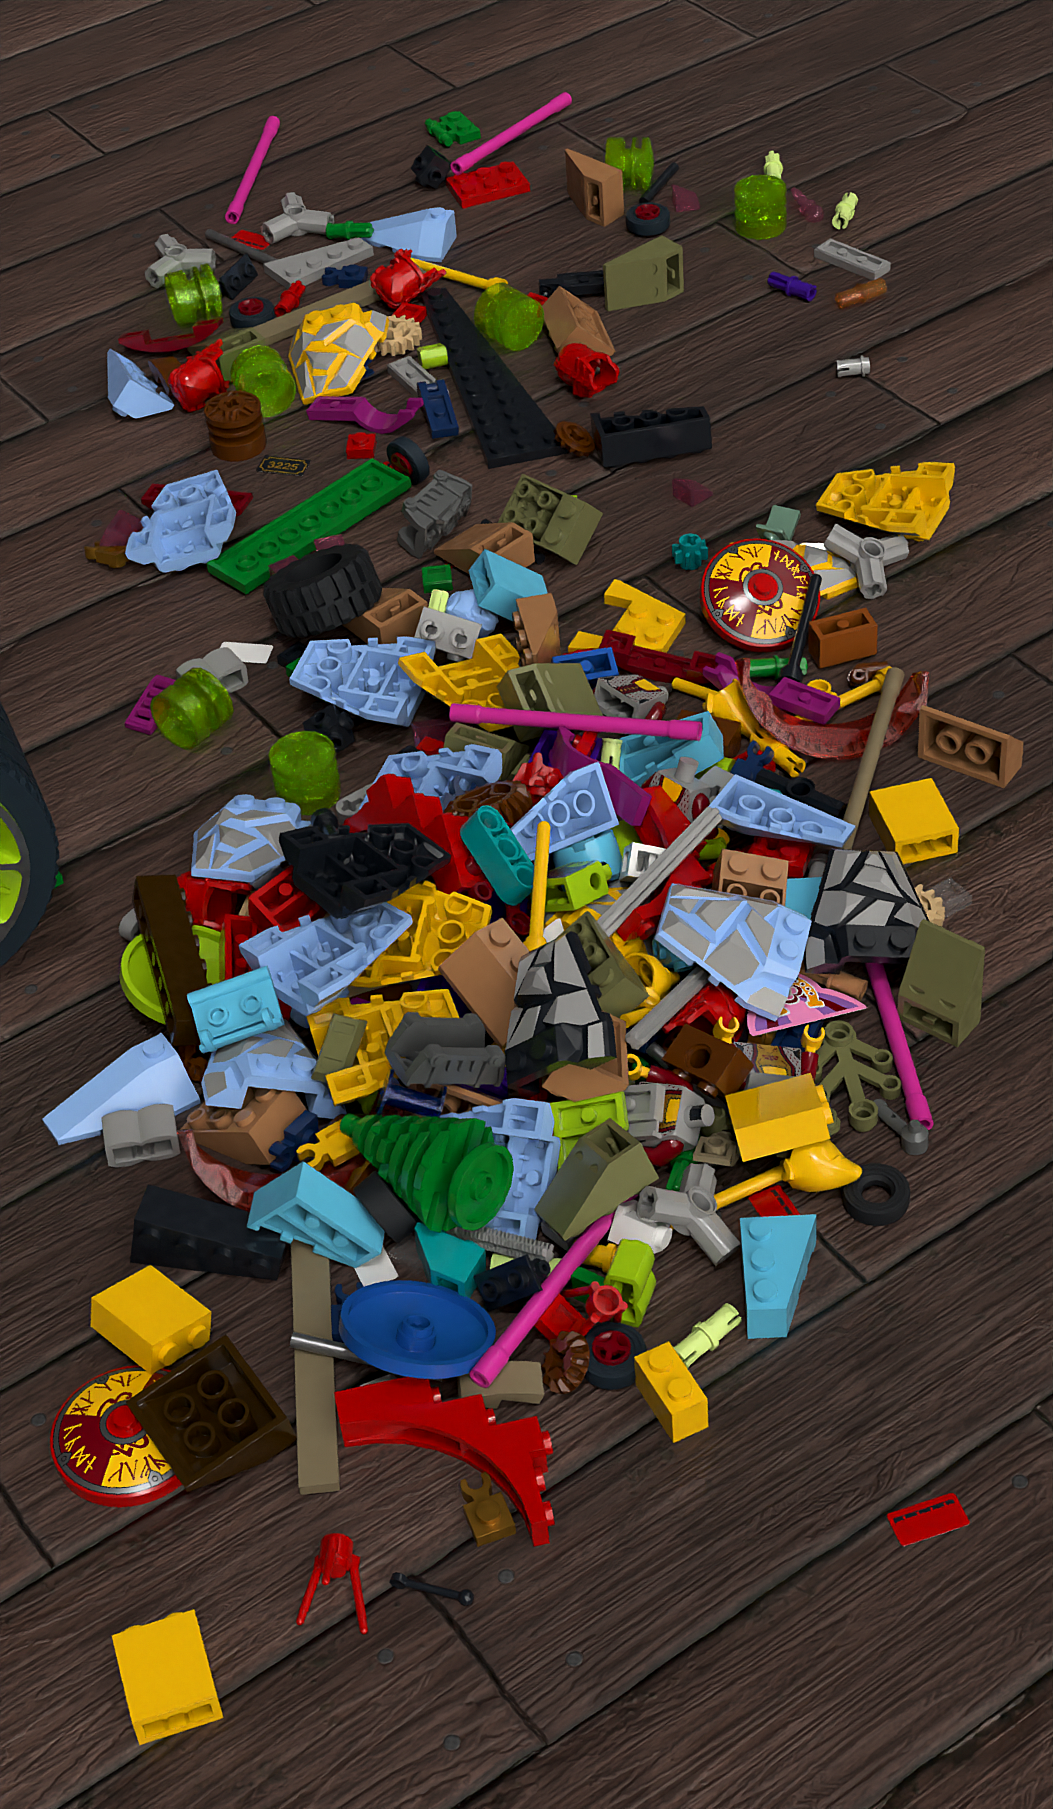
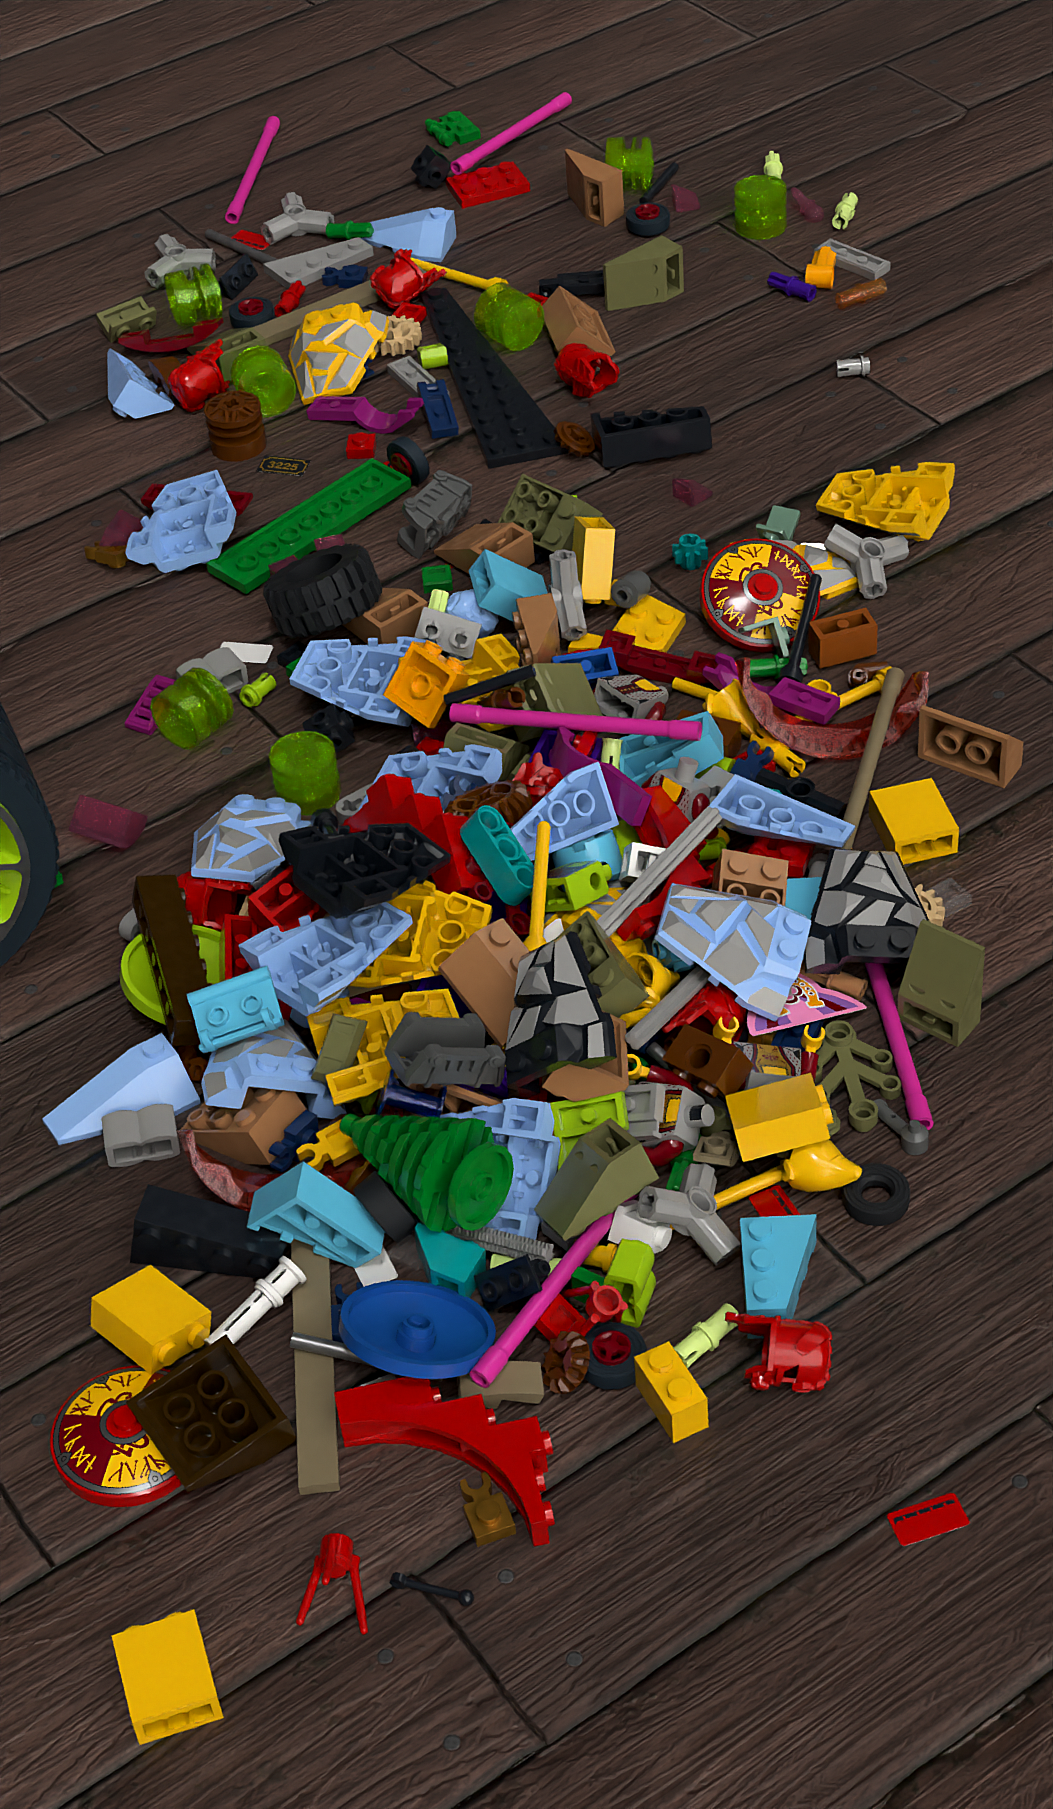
none -> clear pink brick [68,794,148,848]
none -> olive bracket [96,296,157,343]
none -> white pin [204,1256,307,1346]
none -> lime pin [239,673,277,707]
none -> light orange plate [383,640,471,728]
none -> black bar [444,664,536,707]
none -> reddish brown pin [477,687,526,709]
none -> light grey piece [549,549,587,641]
none -> yellow brick [572,516,615,604]
none -> dark grey brick [611,570,651,608]
none -> red helmet [725,1312,833,1393]
none -> sand green bracket [738,616,790,658]
none -> light orange piece [805,246,836,289]

